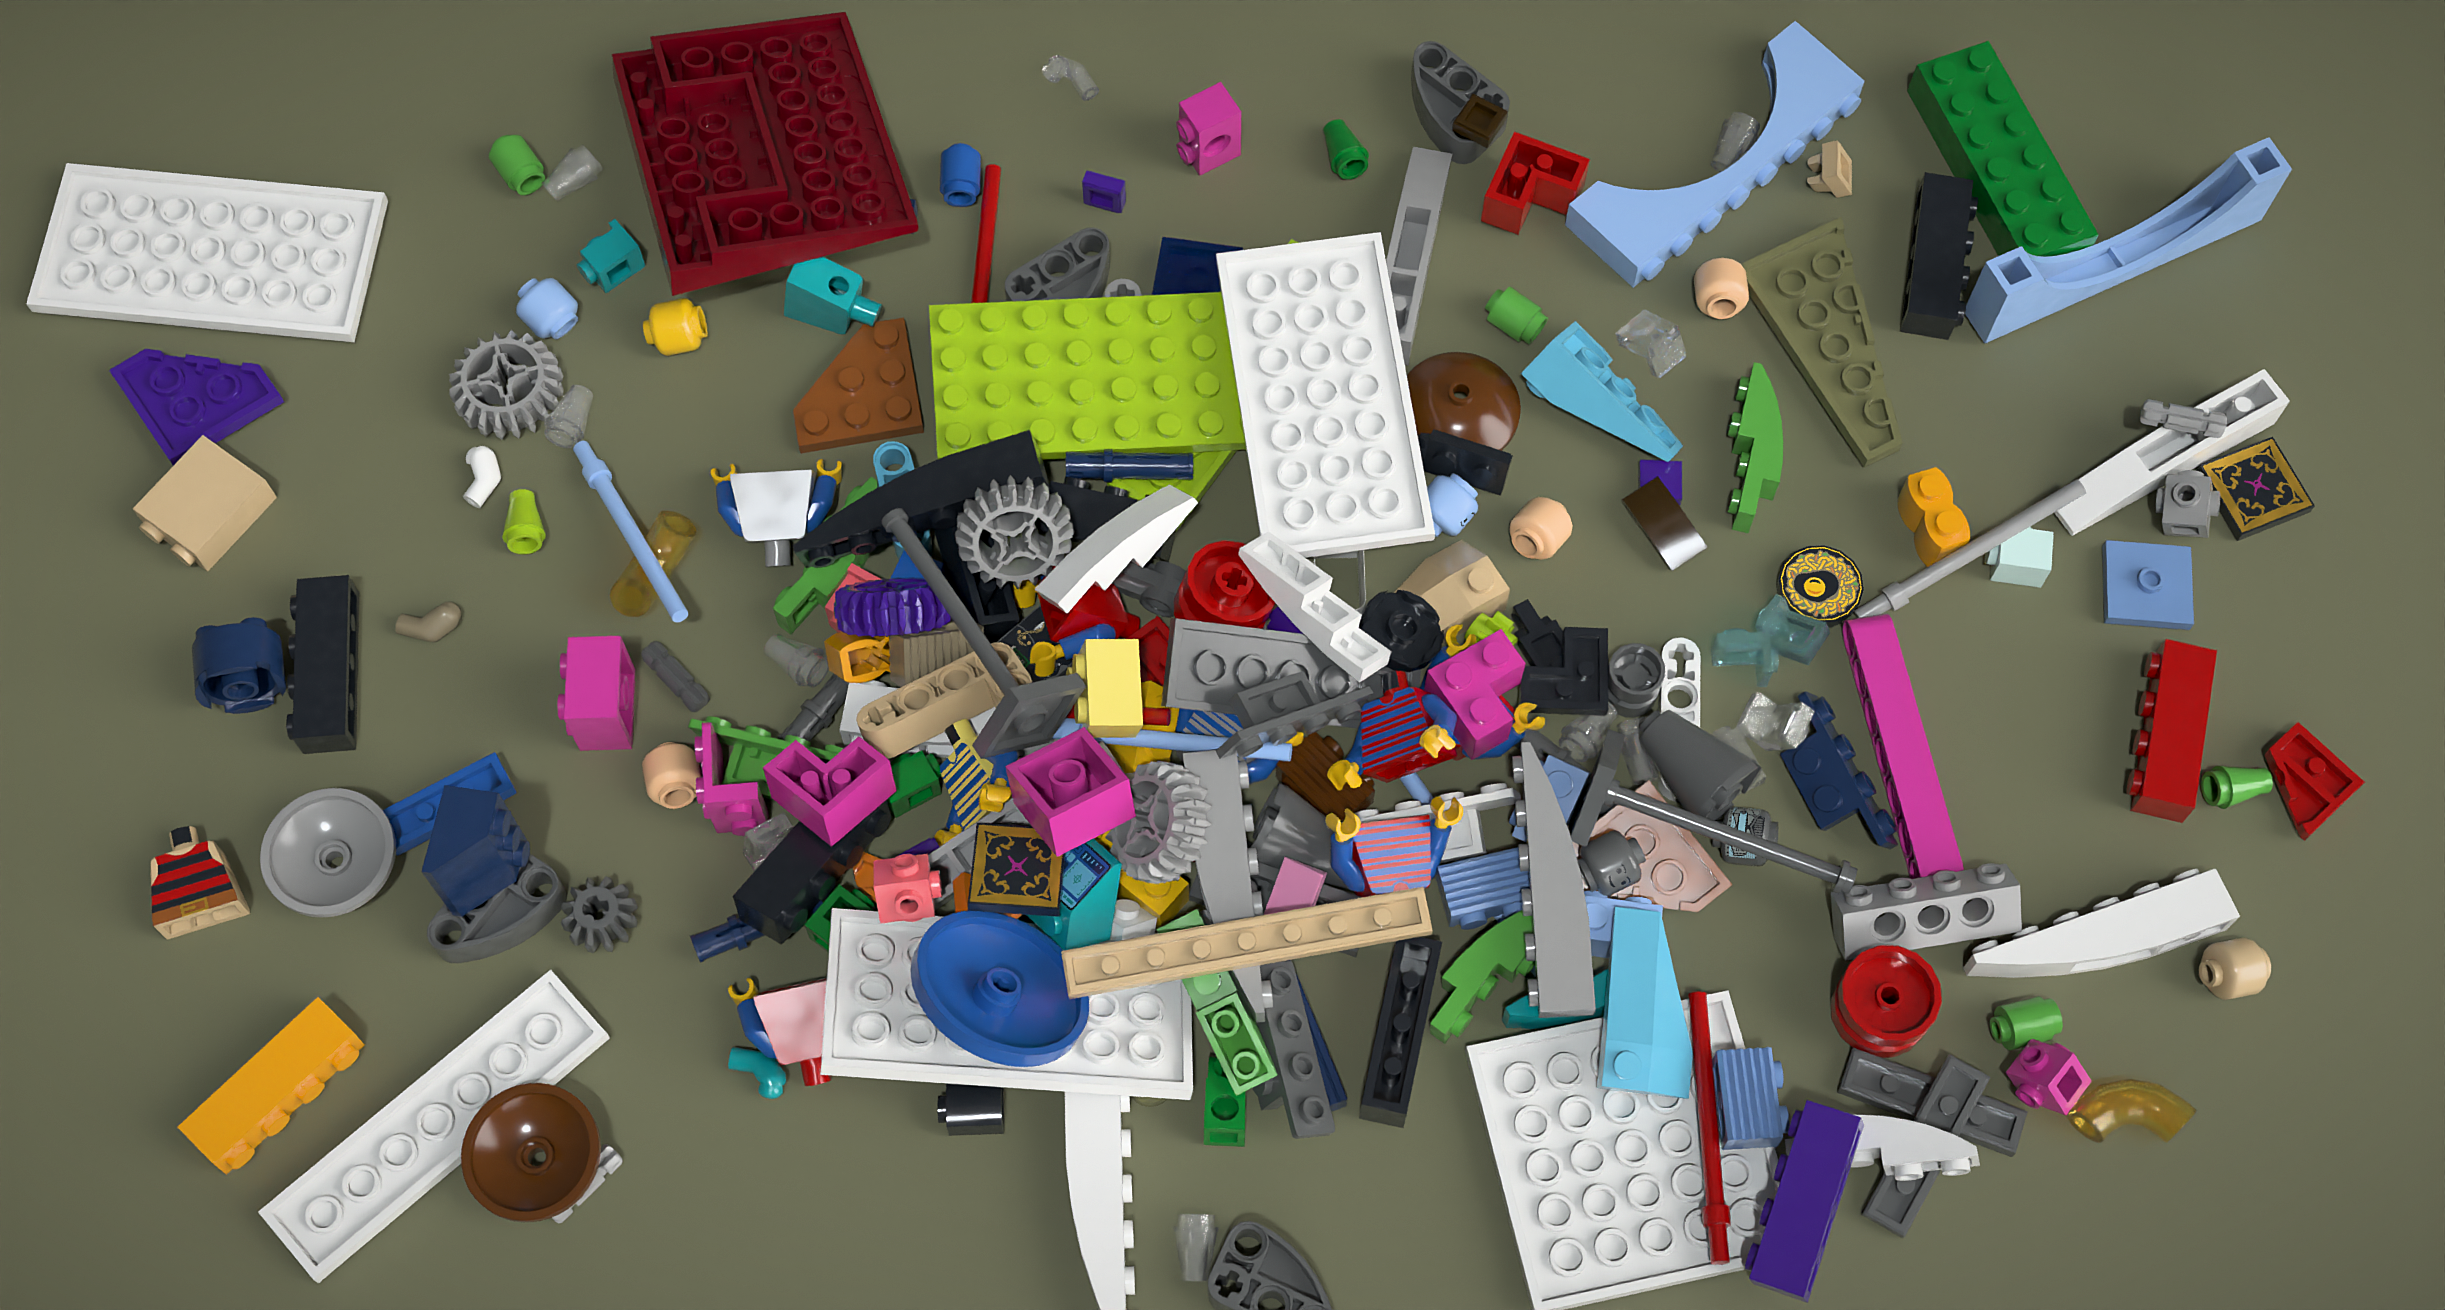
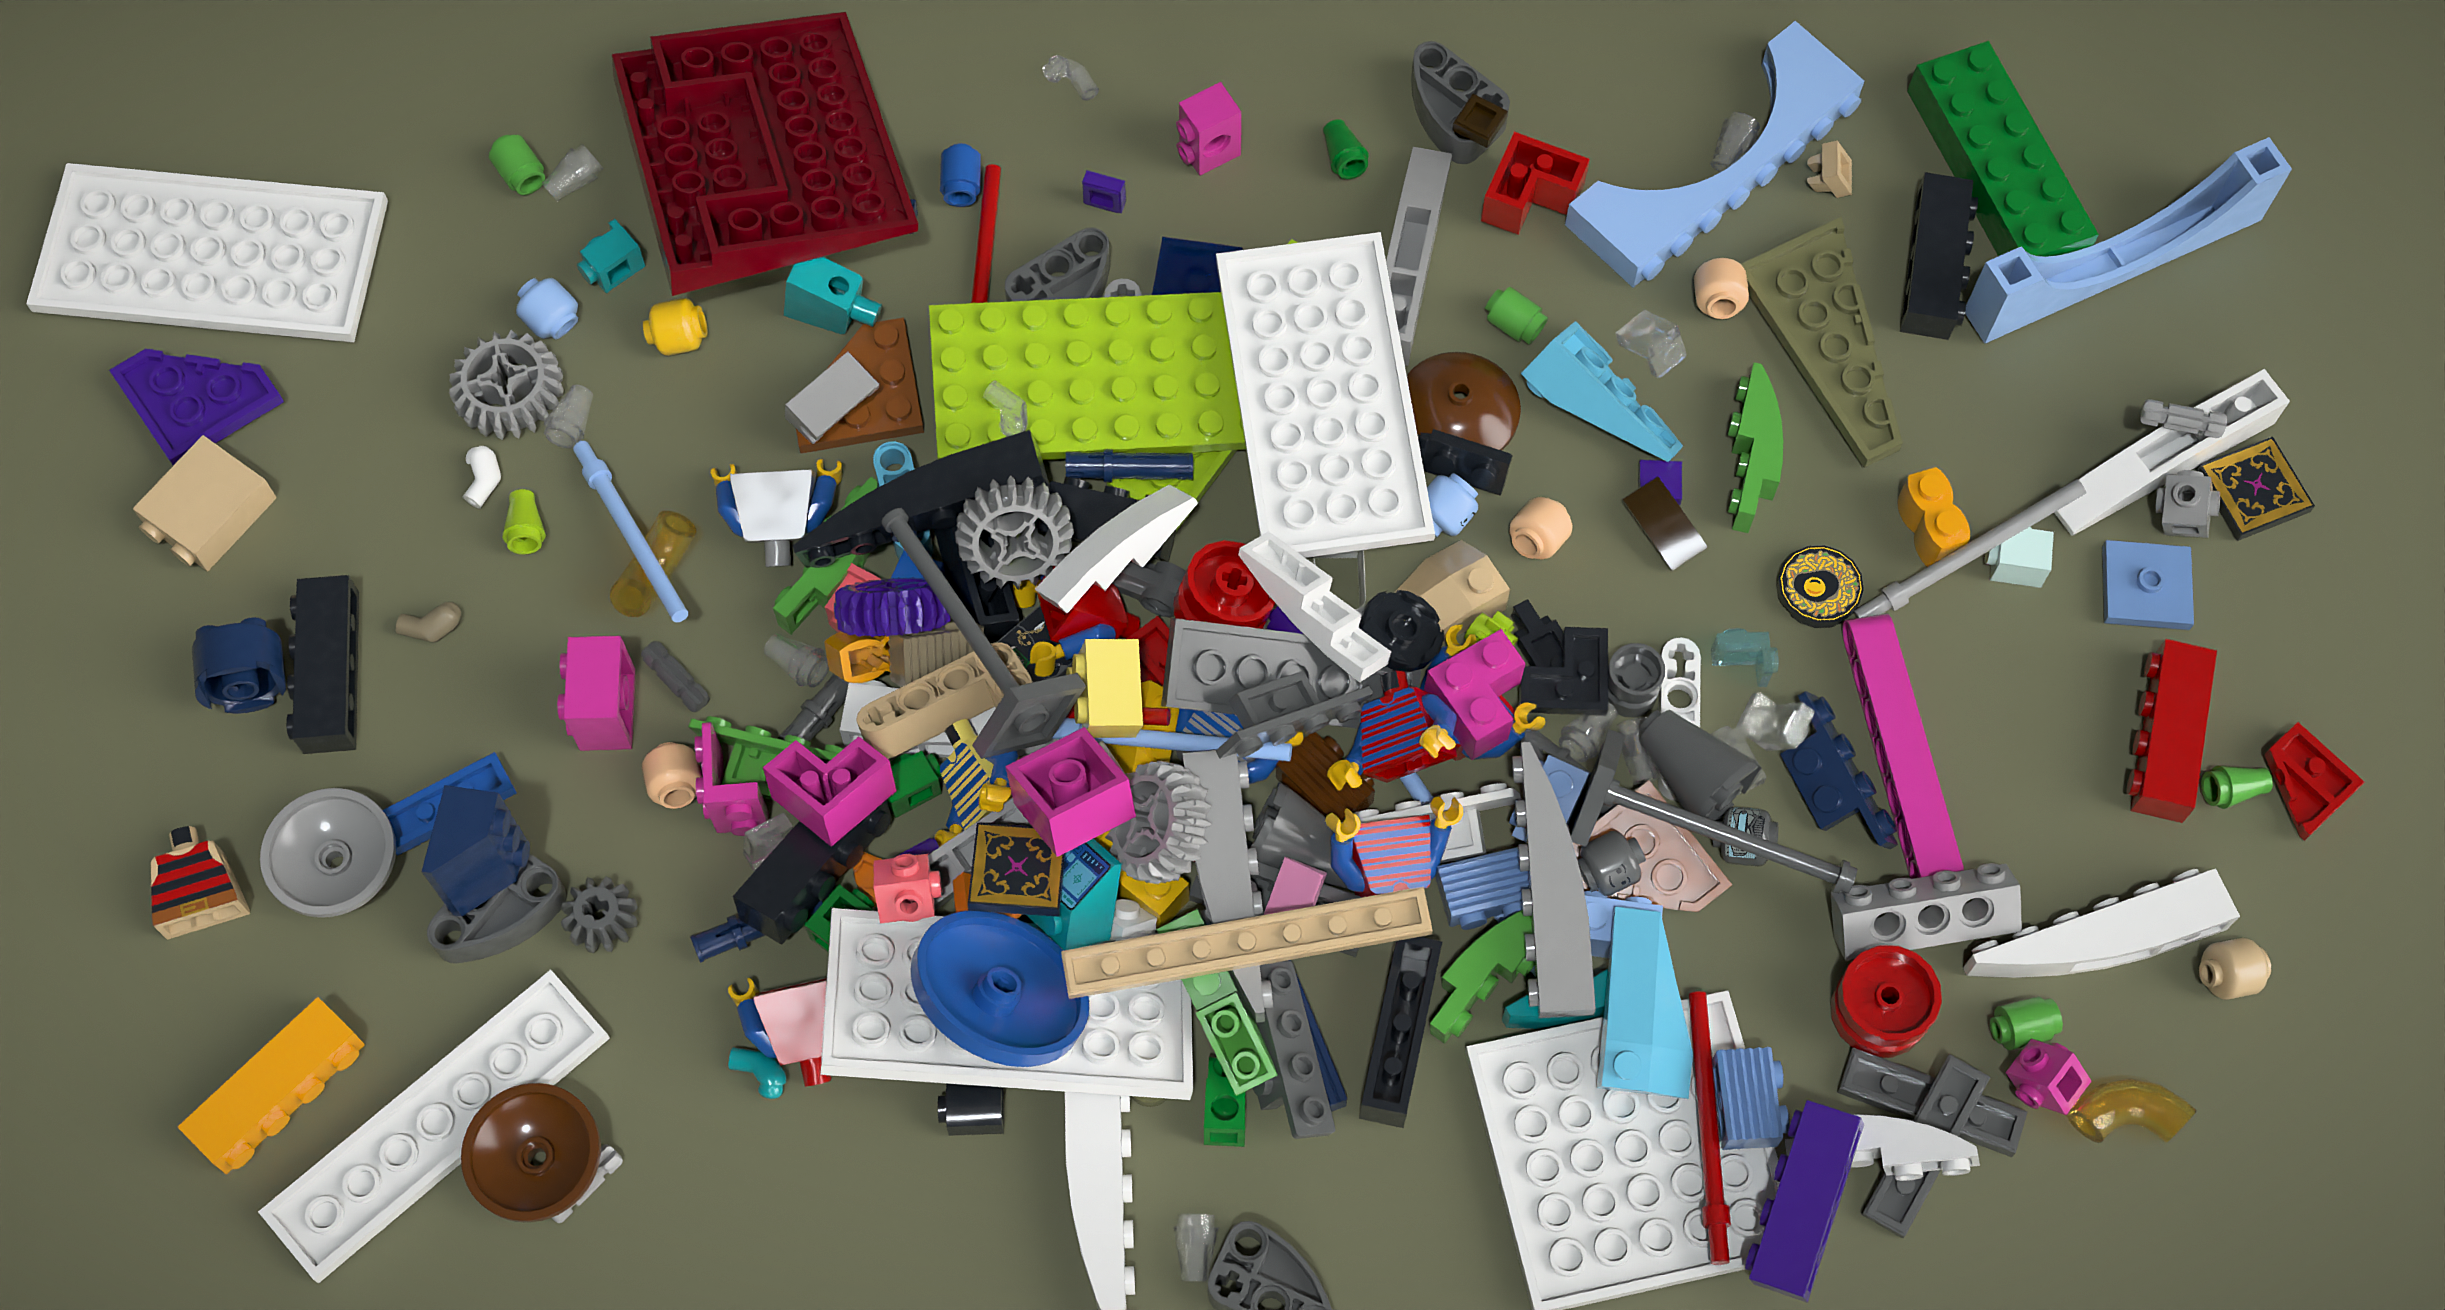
clear light blue bracket [1755,594,1830,665] -> none
none -> light grey hinge [785,352,879,444]
none -> clear arm [983,380,1028,437]

